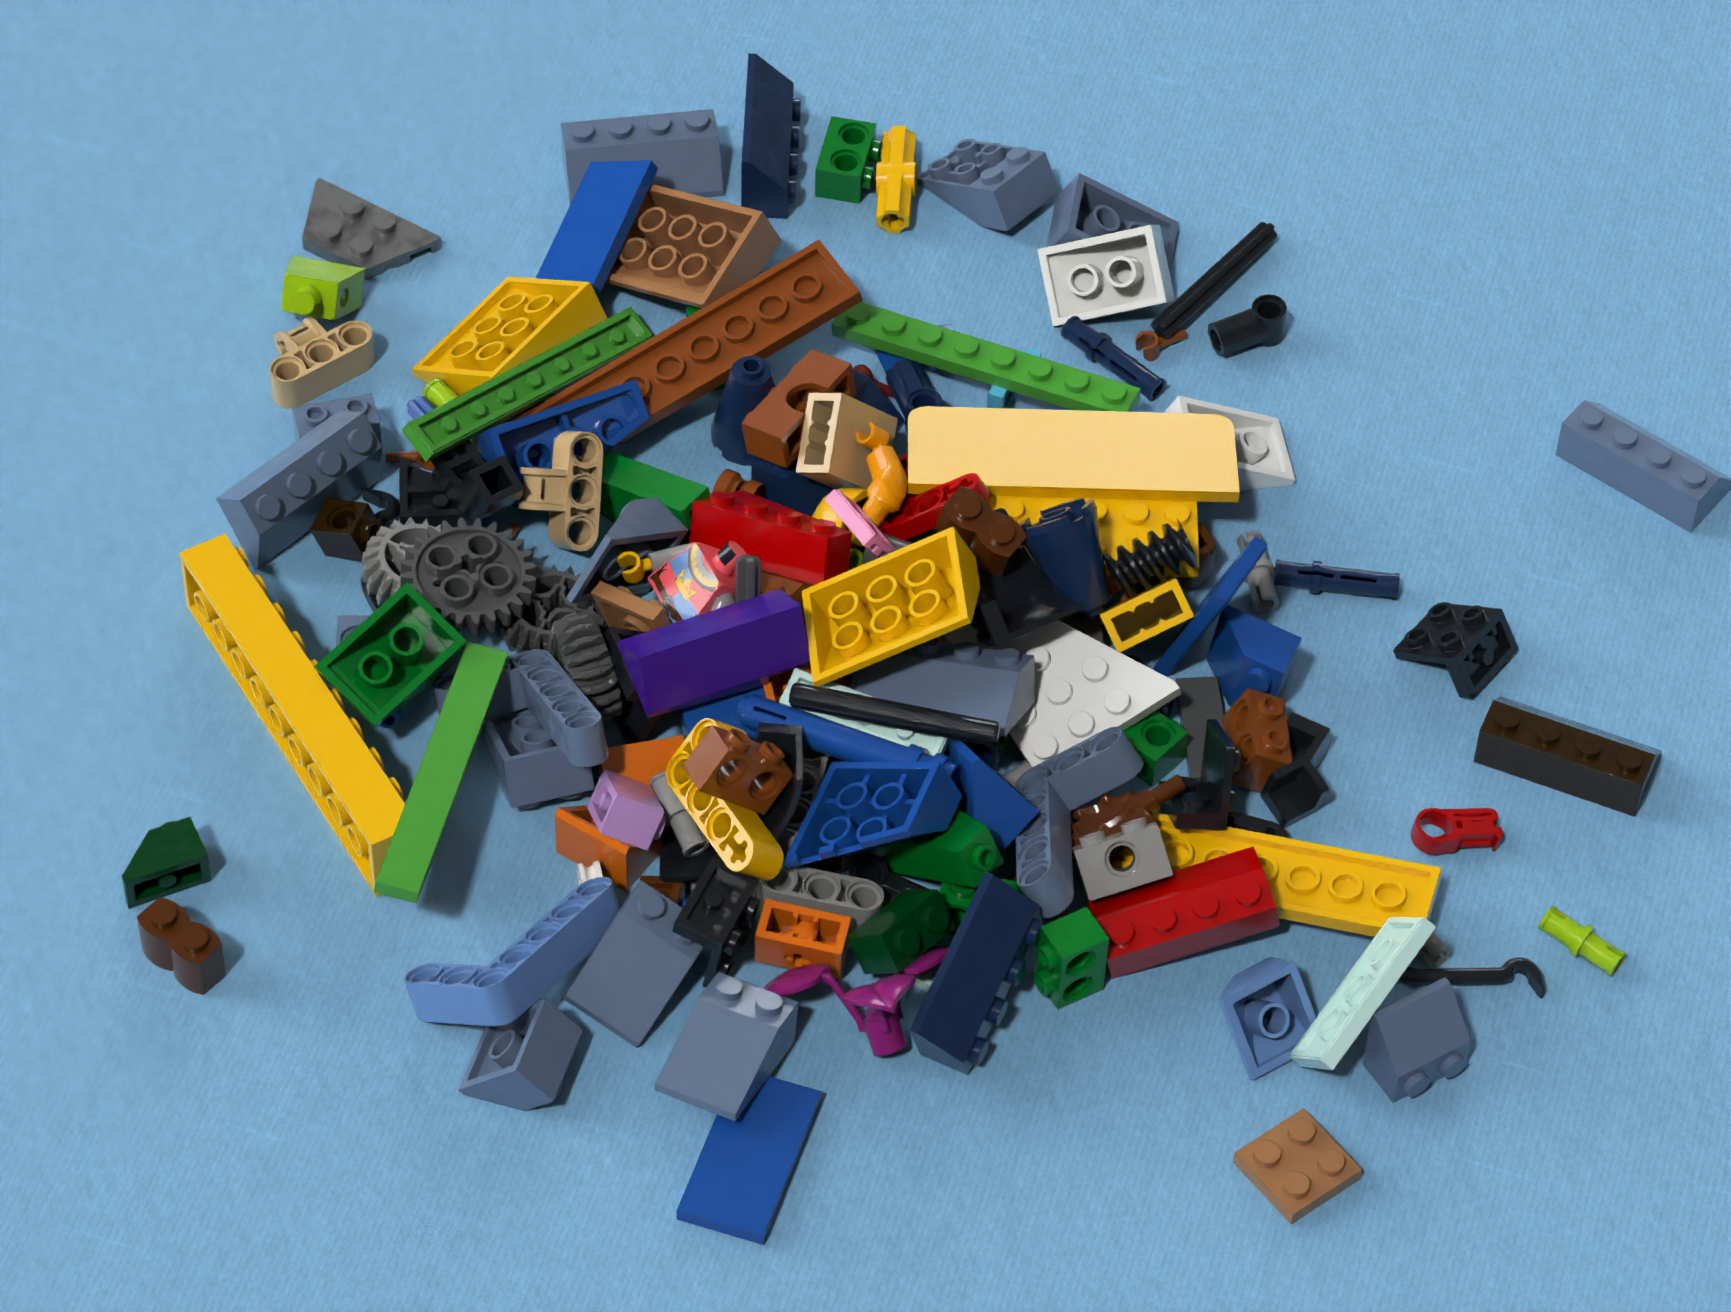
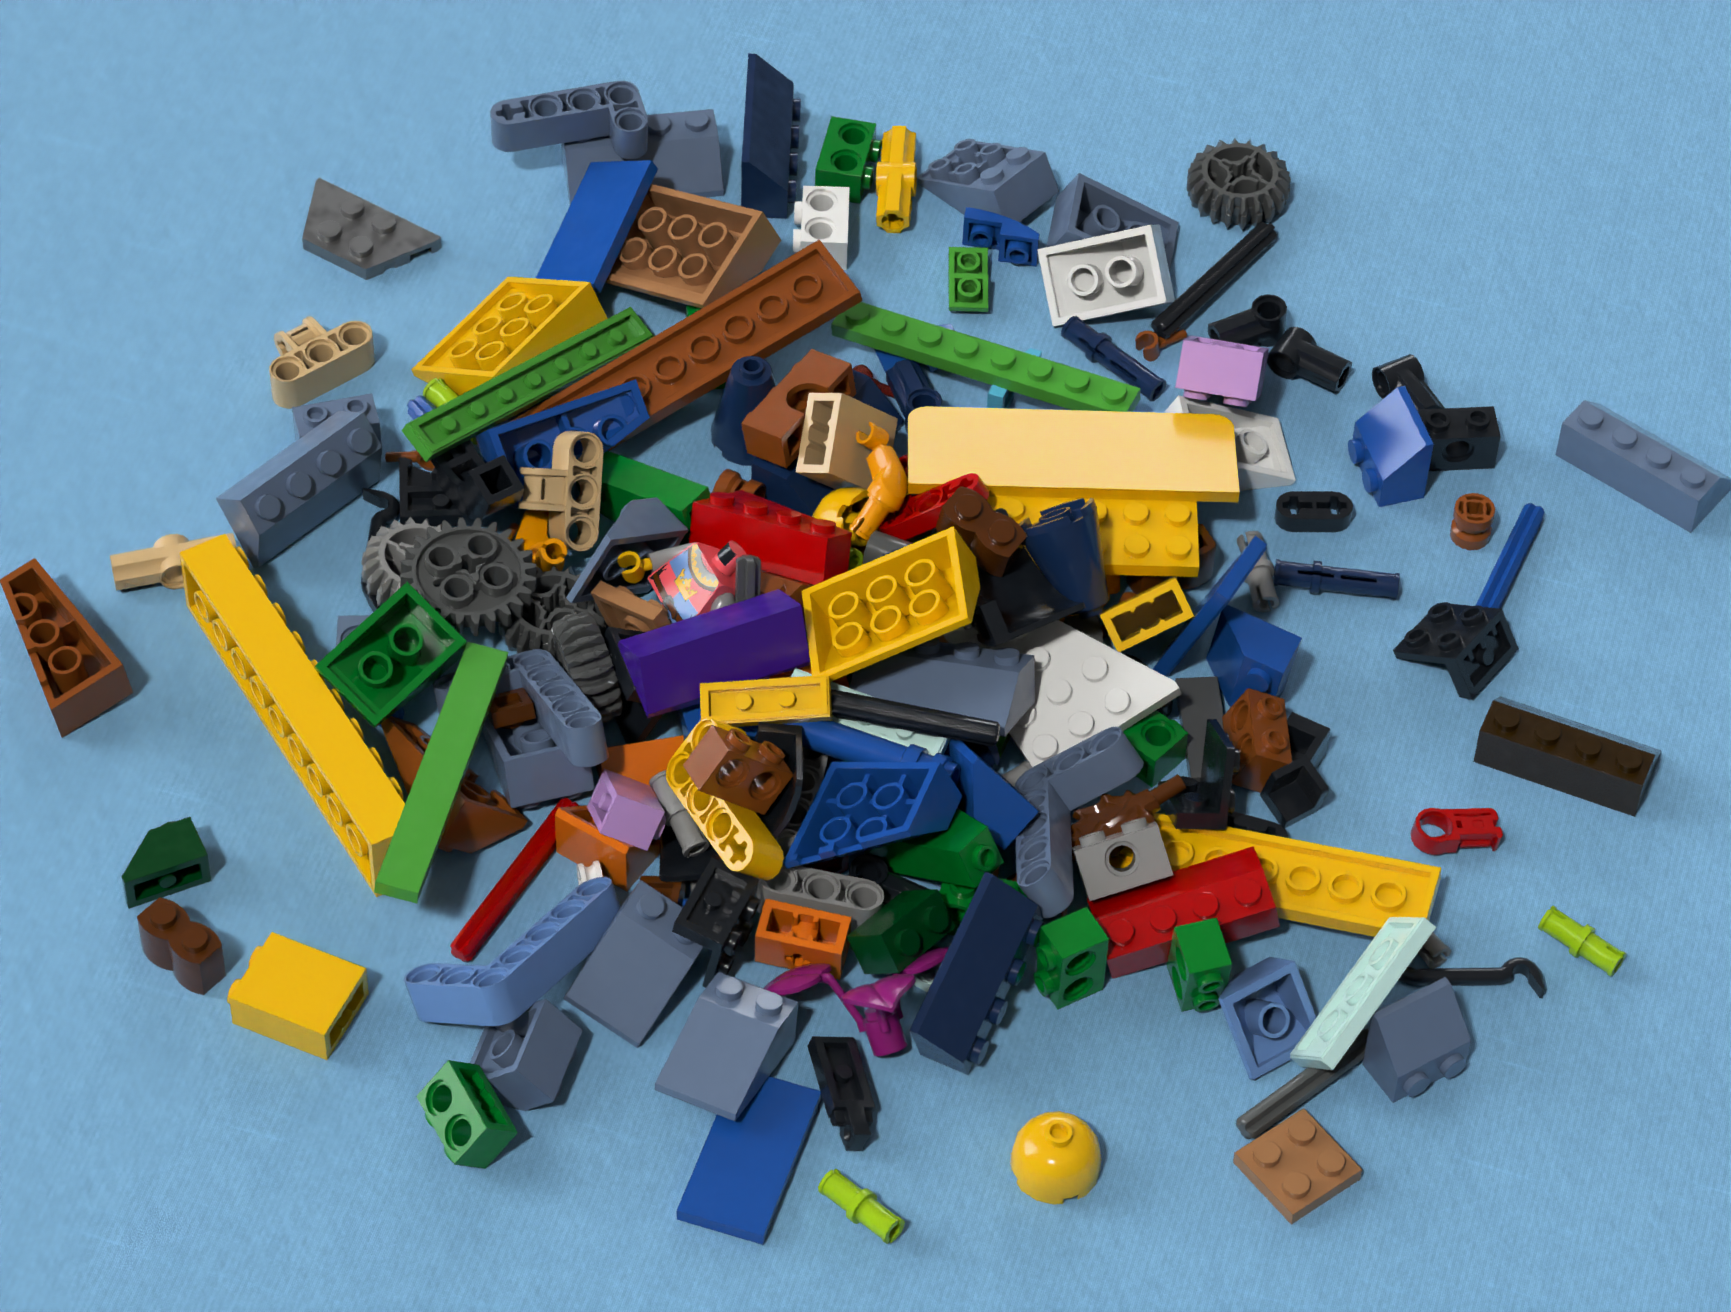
lime torso [282,255,365,320] -> none
dark brown brick [309,498,382,560] -> none
bright pink tile [824,489,895,557] -> none
black piece [1103,518,1197,598] -> none
none -> dark orange wedge [0,558,133,738]
none -> tan piece [110,533,236,591]
none -> yellow brick [227,932,369,1060]
none -> dark orange wedge [381,716,528,854]
none -> green brick [416,1060,518,1169]
none -> red axle [450,798,579,962]
none -> reddish brown plate [487,687,536,729]
none -> sand blue beam [490,81,648,159]
none -> light orange arm [515,510,567,572]
none -> yellow tile [700,675,832,727]
none -> white brick [793,186,850,270]
none -> black hinge [807,1036,876,1151]
none -> lime pin [818,1169,905,1244]
none -> bright green slope [948,247,988,312]
none -> blue slope [962,207,1040,267]
none -> yellow cylinder [1010,1111,1102,1205]
none -> green brick [1166,917,1232,1012]
none -> lavender brick [1175,335,1269,407]
none -> dark grey gear [1186,138,1291,230]
none -> dark grey axle [1236,1029,1369,1139]
none -> black piece [1267,327,1352,393]
none -> black beam [1274,491,1353,532]
none -> blue slope [1348,386,1434,507]
none -> black piece [1372,354,1445,410]
none -> black brick [1417,406,1500,471]
none -> dark orange wheel [1450,493,1495,550]
none -> blue axle [1476,503,1545,609]

